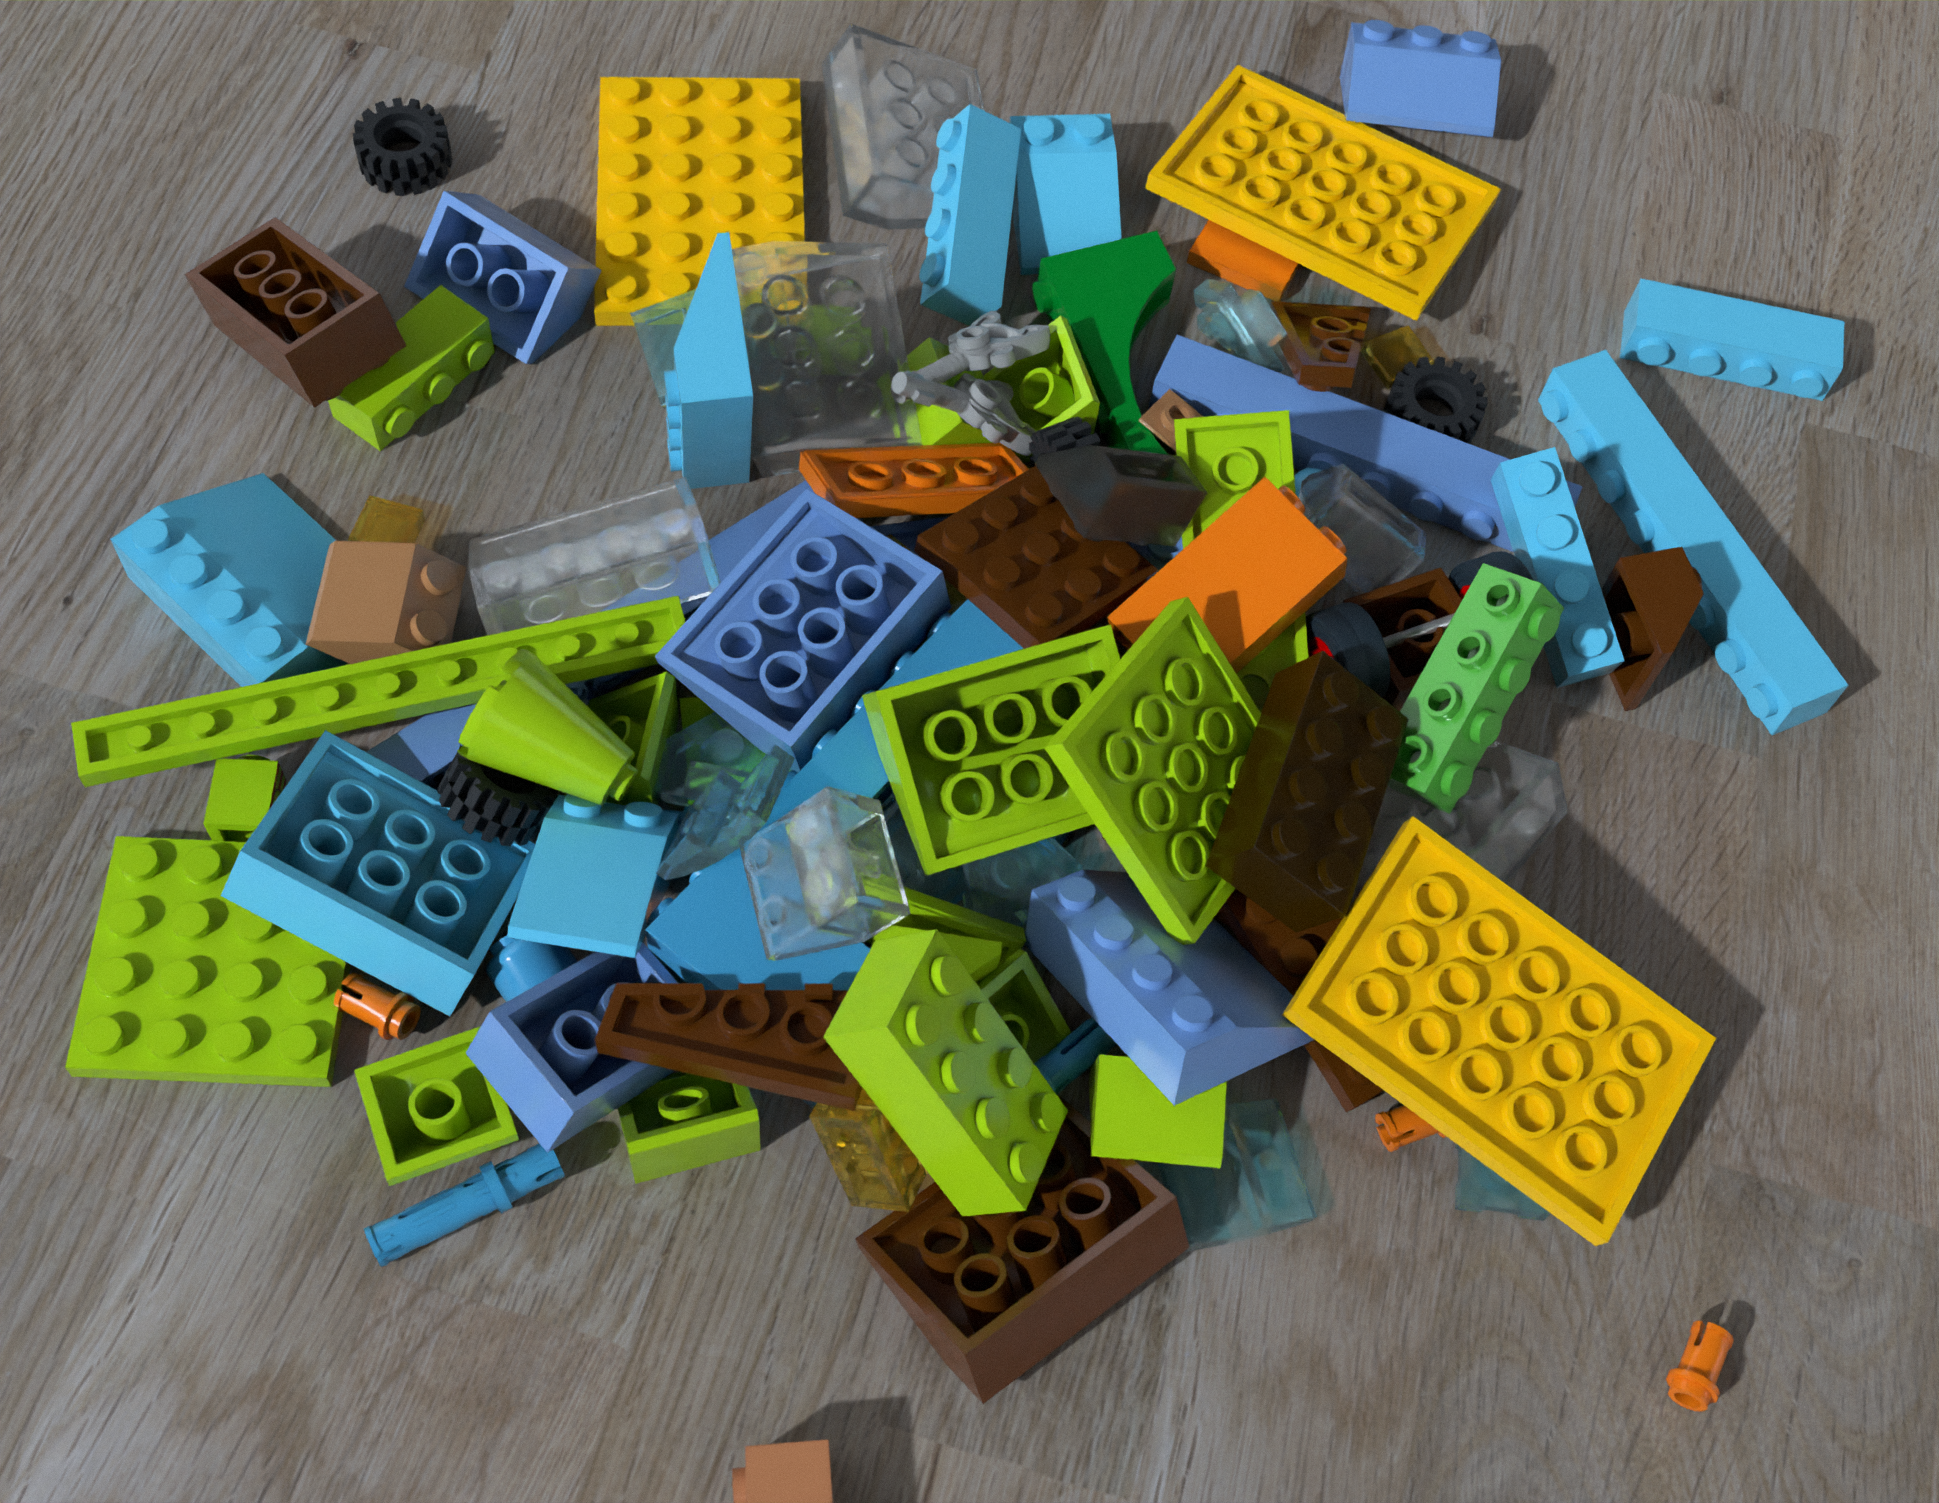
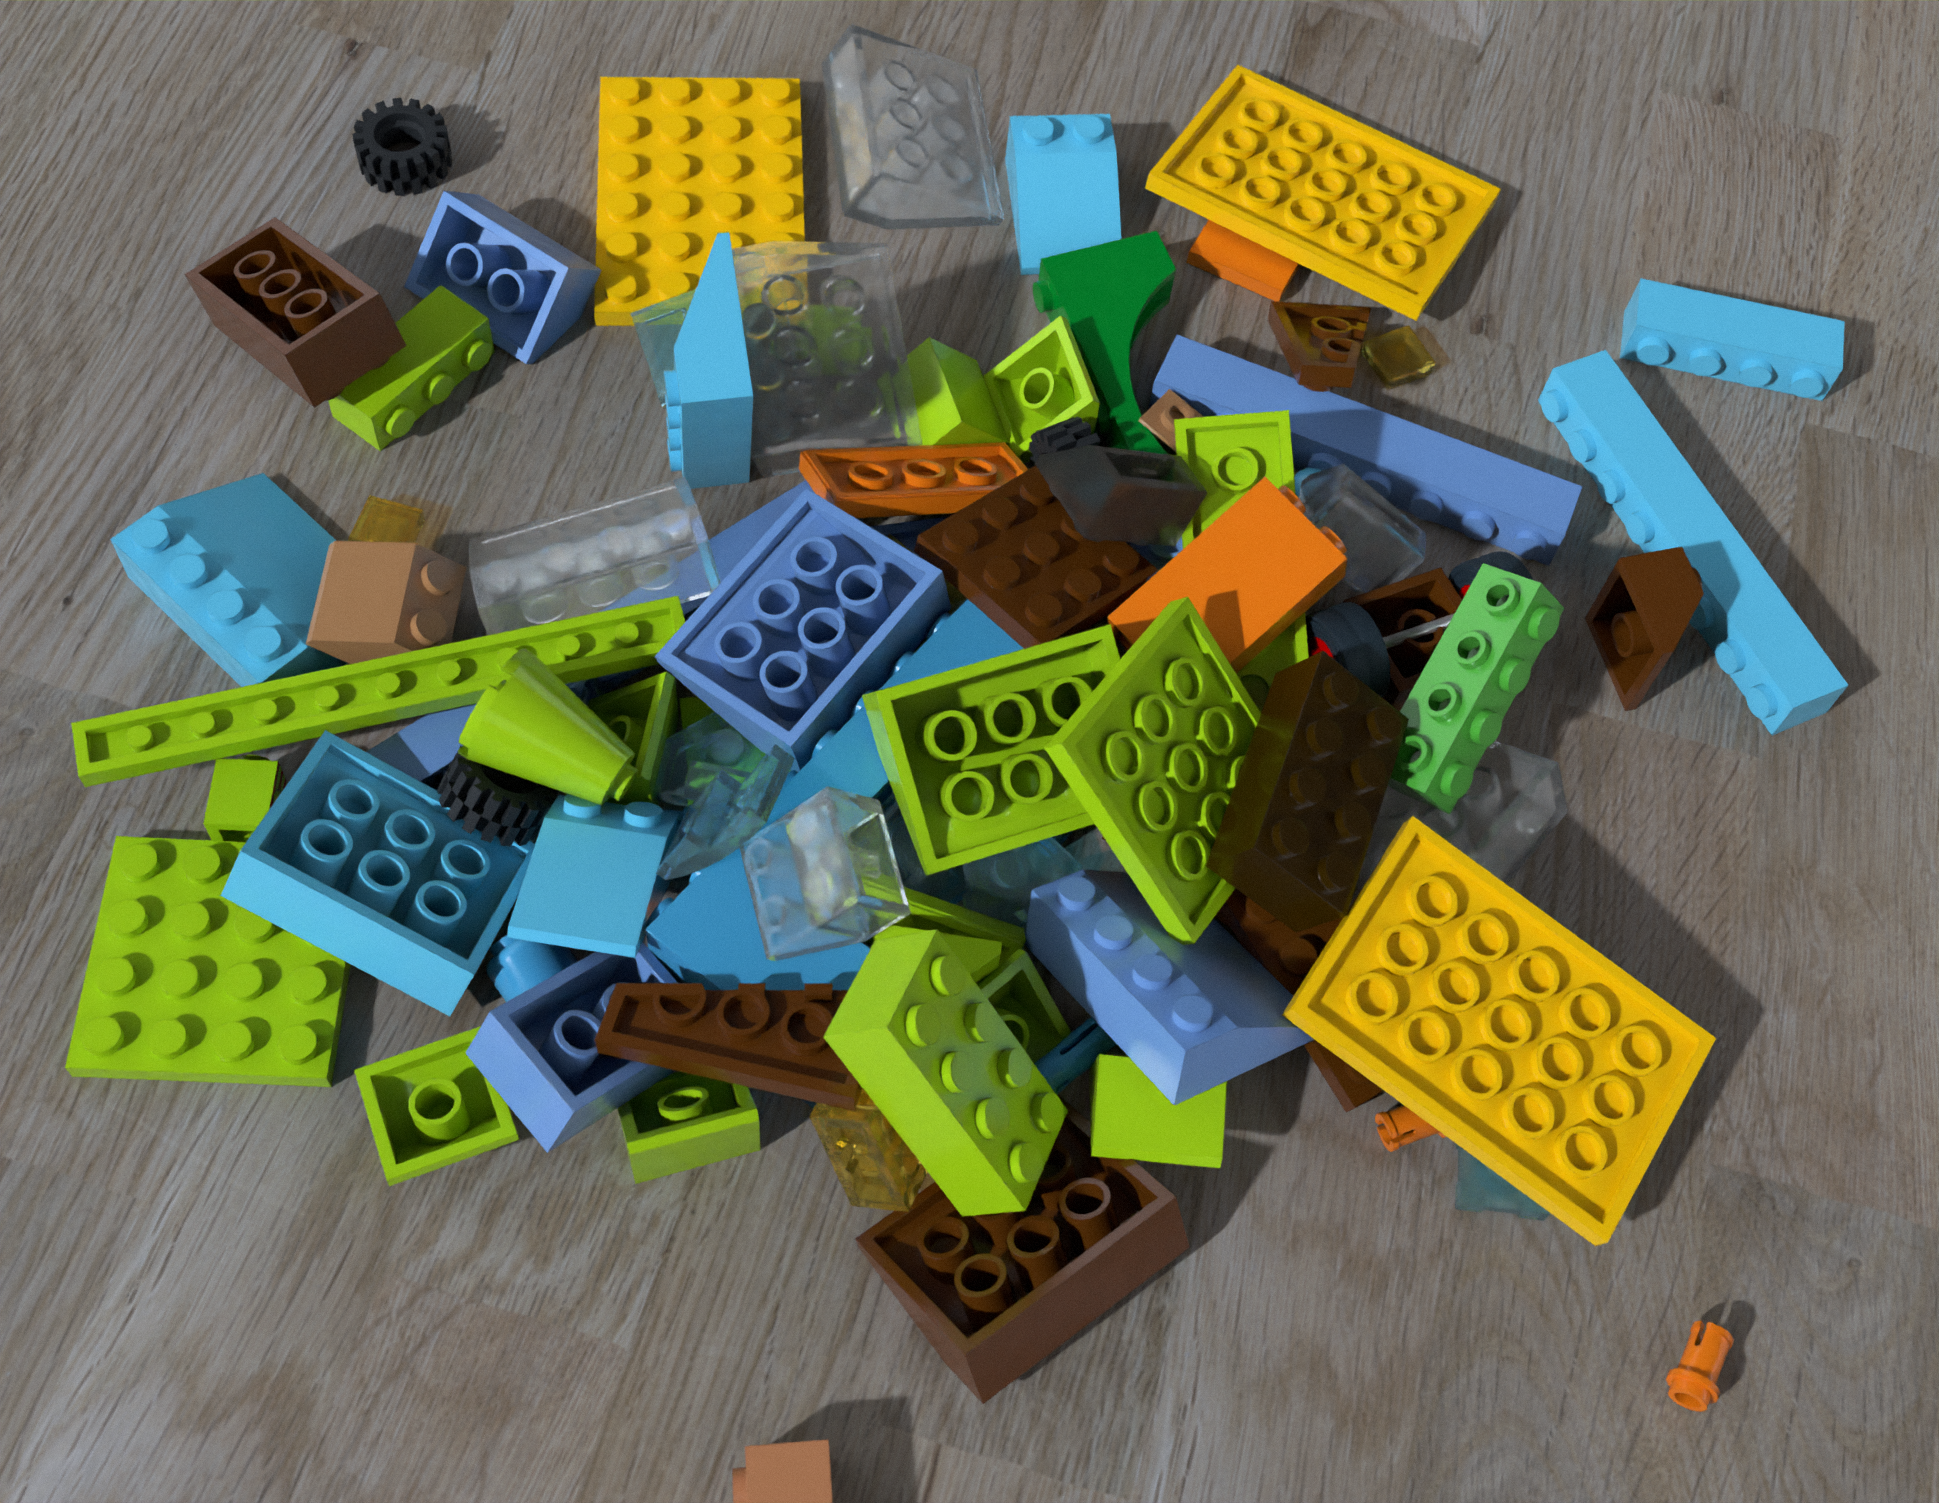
orange pin [334,972,421,1040] -> none
dark azure pin [364,1143,566,1268] -> none
light grey piece [891,311,1050,404] -> none
light grey piece [891,371,1036,456] -> none
medium azure brick [919,104,1021,326] -> none
clear light blue slope [1157,1098,1317,1252] -> none
clear light blue plate [1194,279,1287,373] -> none
medium blue slope [1340,20,1501,137] -> none
black tyre [1384,356,1487,444] -> none
medium azure brick [1491,447,1624,688] -> none

